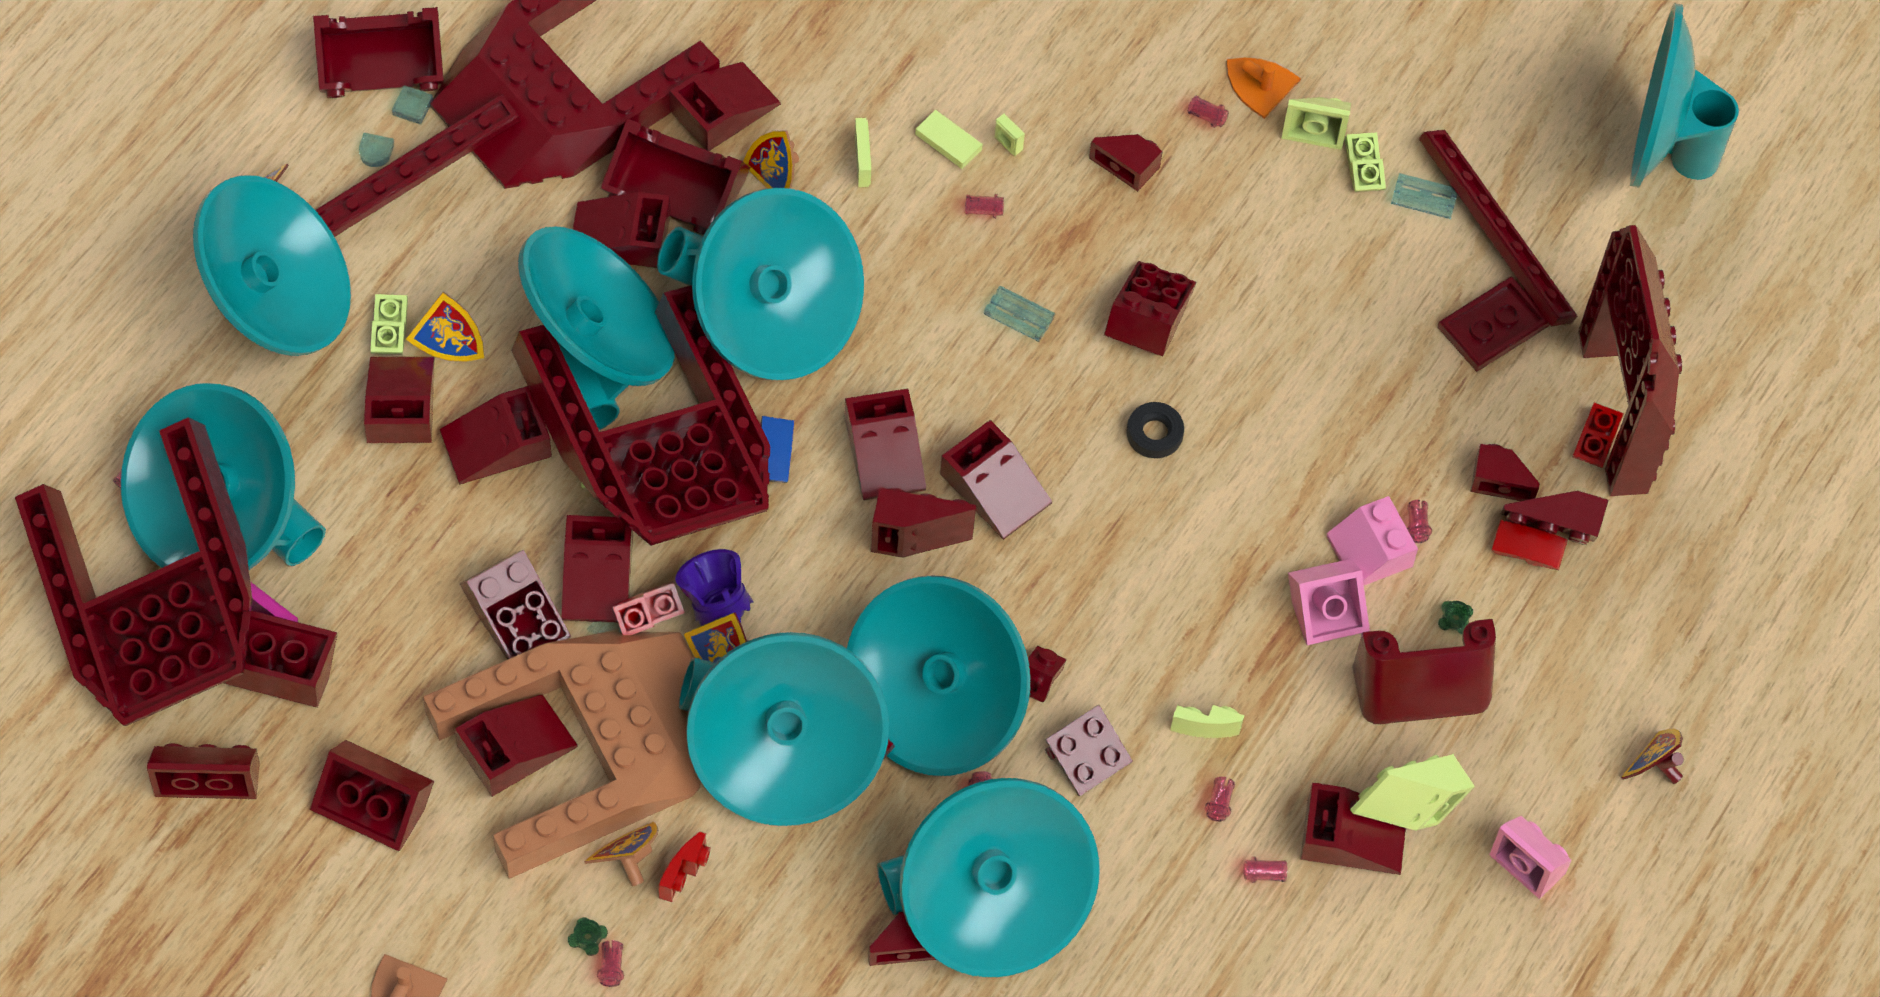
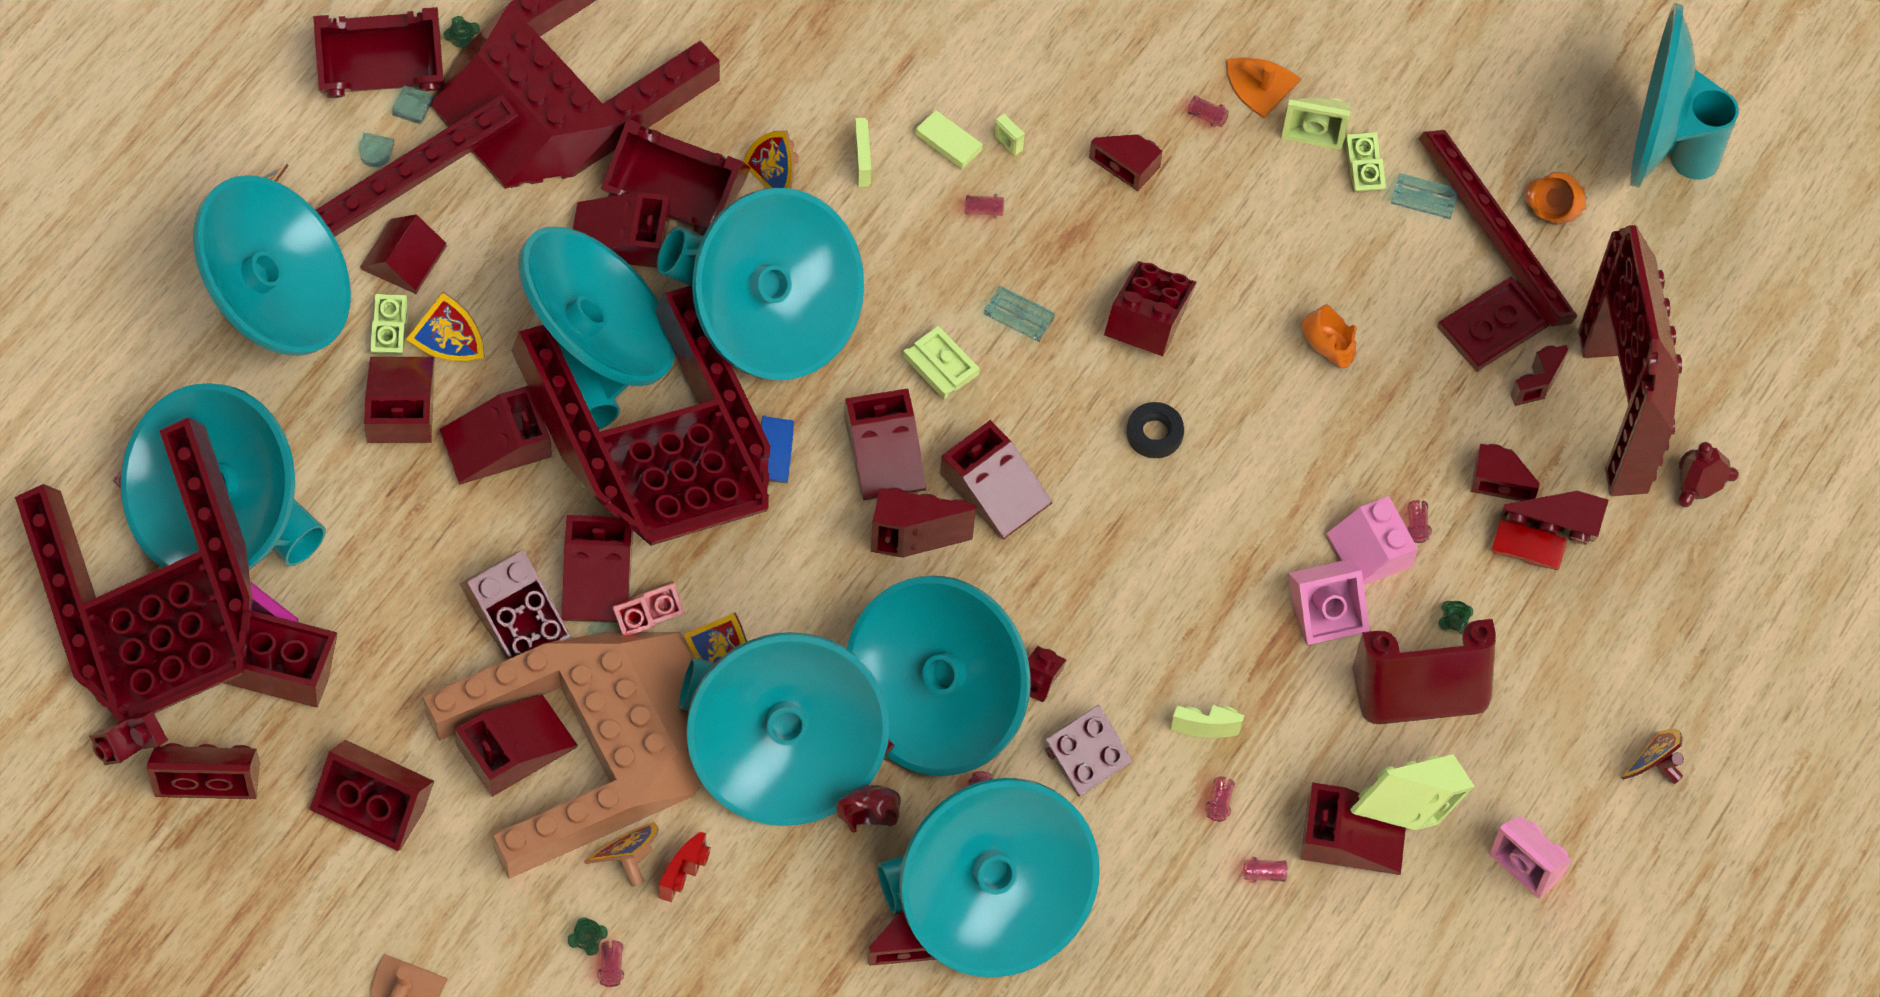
dark red slope [669,62,781,151] -> none
dark purple hat [675,549,754,626] -> none
red slope [1572,402,1624,468] -> none
none -> dark red slope [89,711,168,765]
none -> dark red slope [360,214,447,294]
none -> clear green plate [444,16,480,48]
none -> dark red hair [837,785,901,833]
none -> yellowish green plate [903,326,980,400]
none -> orange hair [1302,304,1357,368]
none -> dark red slope [1511,345,1569,406]
none -> orange hair [1525,172,1587,224]
none -> dark red rock [1678,442,1739,508]

